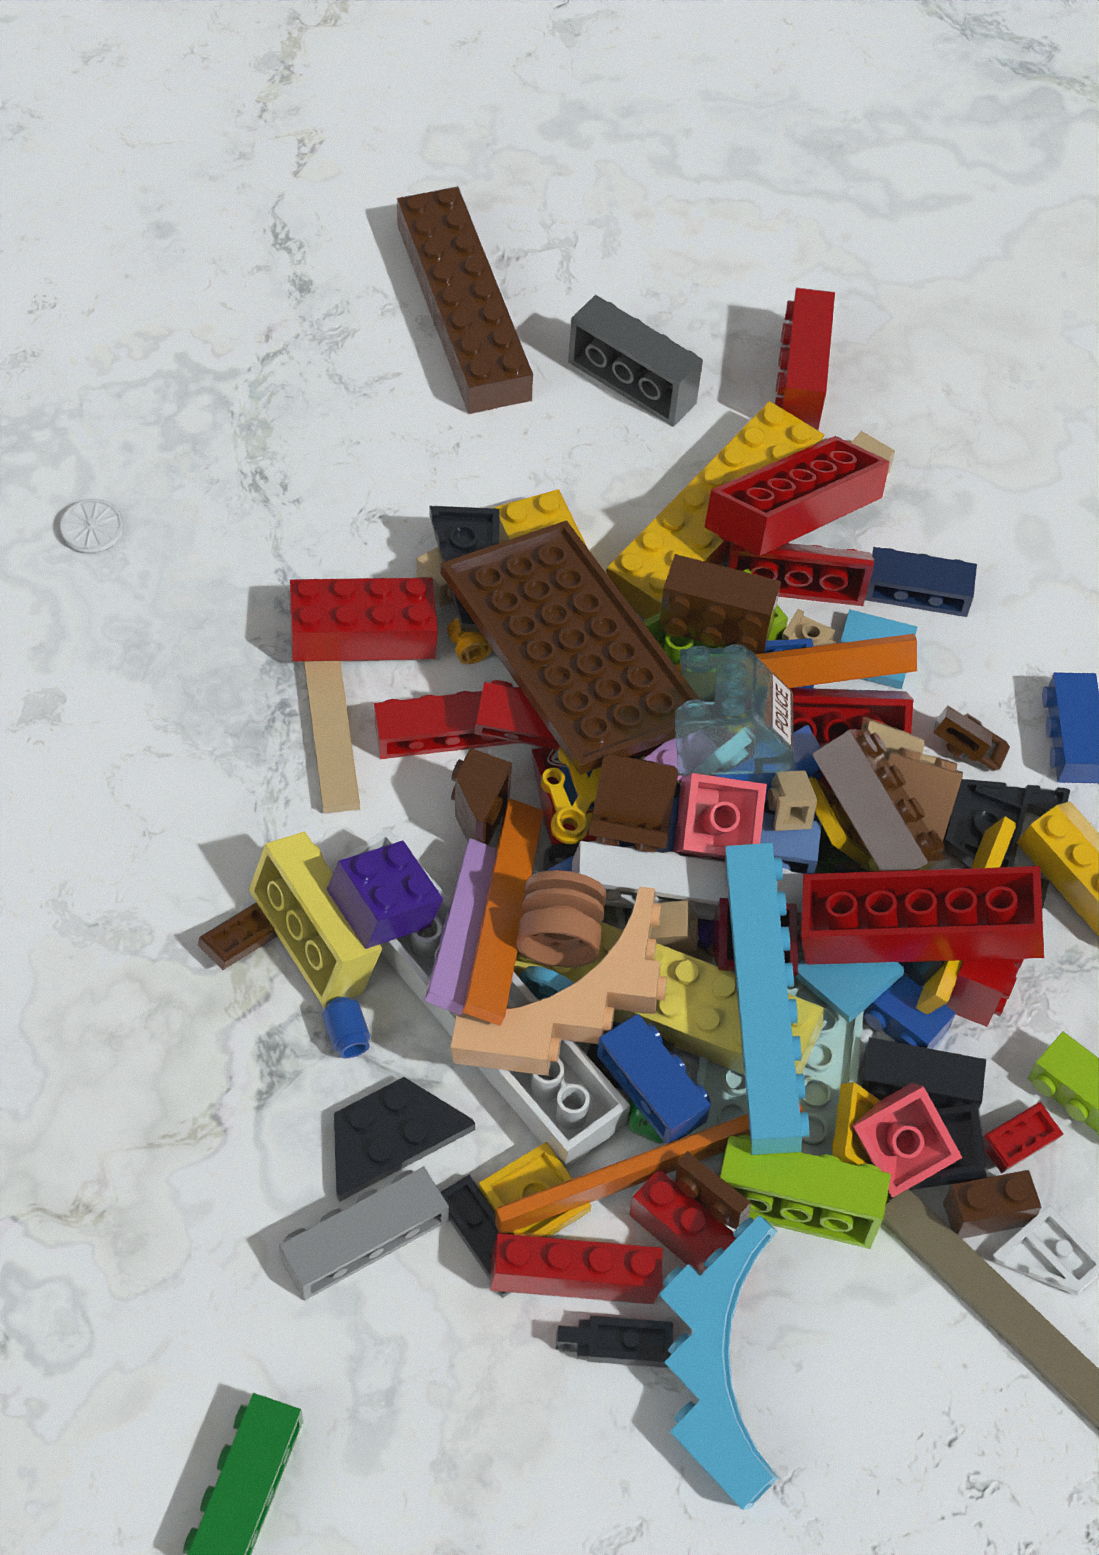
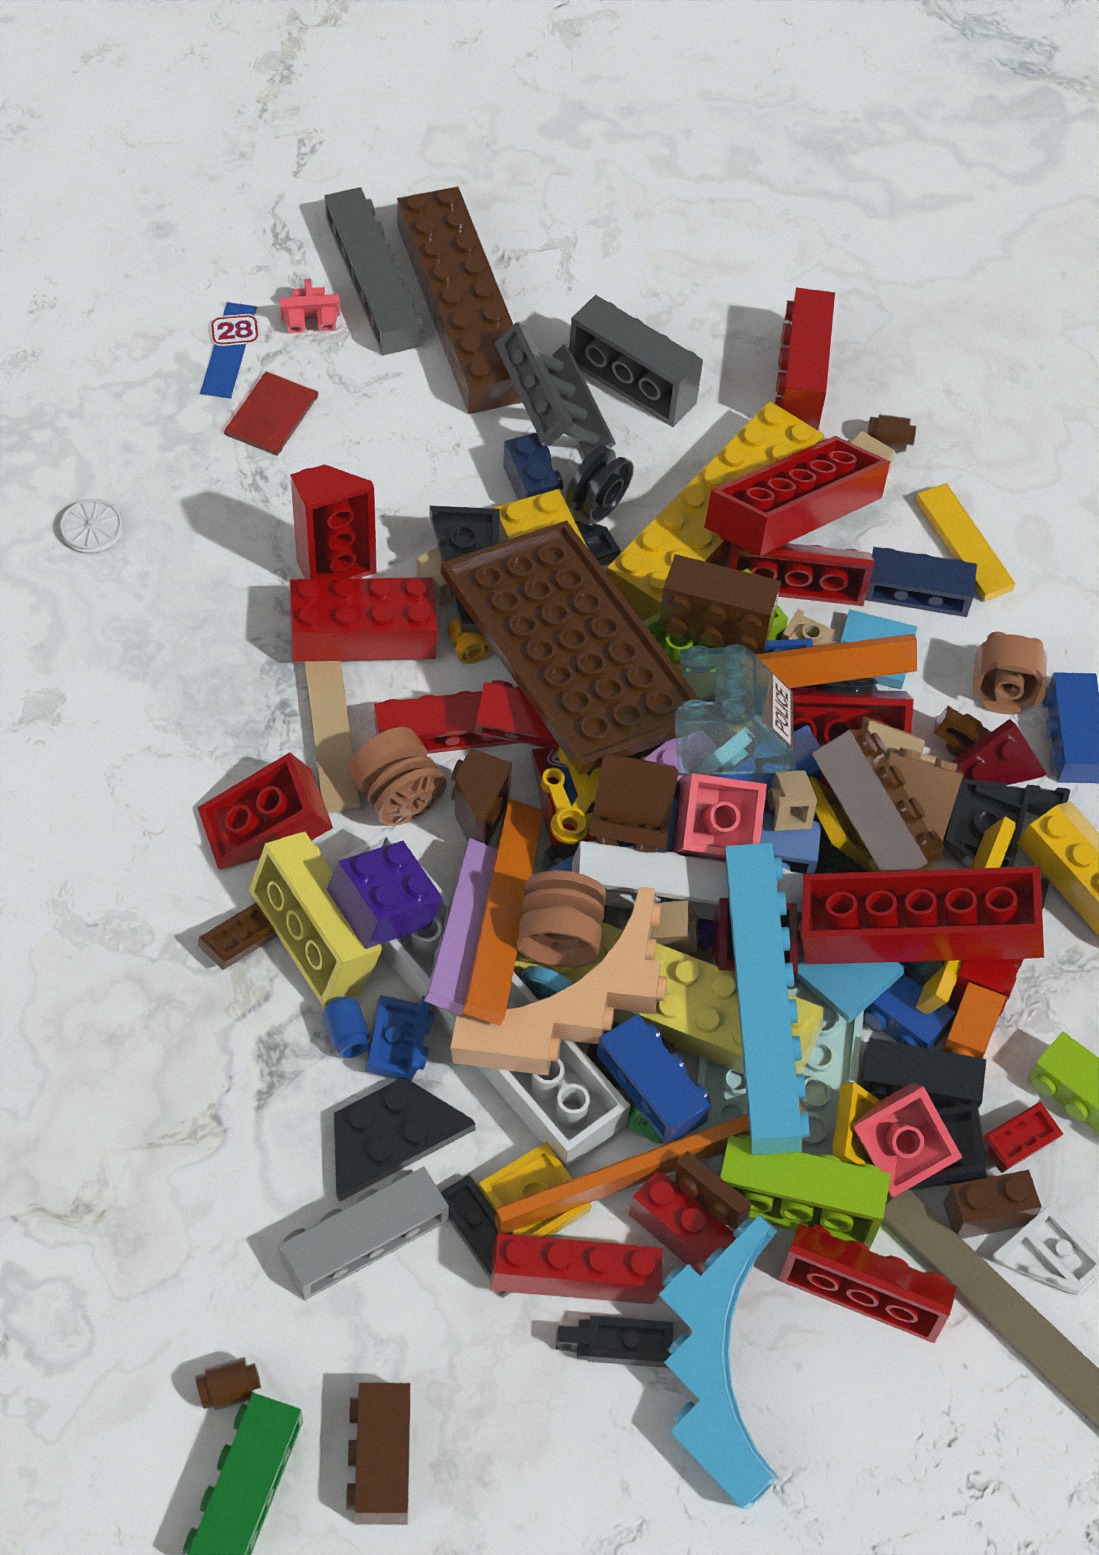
none -> reddish brown brick [196,1357,262,1410]
none -> red slope [197,752,333,869]
none -> blue sticker [200,302,260,399]
none -> clear red piece [224,371,318,456]
none -> coral hips [280,278,340,333]
none -> red slope [290,464,377,579]
none -> dark grey brick [324,187,424,356]
none -> reddish brown brick [346,1383,411,1525]
none -> nougat wheel [348,727,447,826]
none -> blue bracket [365,995,434,1081]
none -> dark grey fence [494,321,616,457]
none -> dark blue brick [503,433,563,500]
none -> black wheel [565,445,634,523]
none -> black tile [572,516,621,567]
none -> red slope [779,1223,957,1343]
none -> black wheel [813,678,878,694]
none -> reddish brown brick [867,414,916,452]
none -> yellow tile [915,483,1016,602]
none -> orange slope [942,982,1006,1058]
none -> dark red wing [952,719,1047,785]
none -> nougat brick [973,631,1047,715]

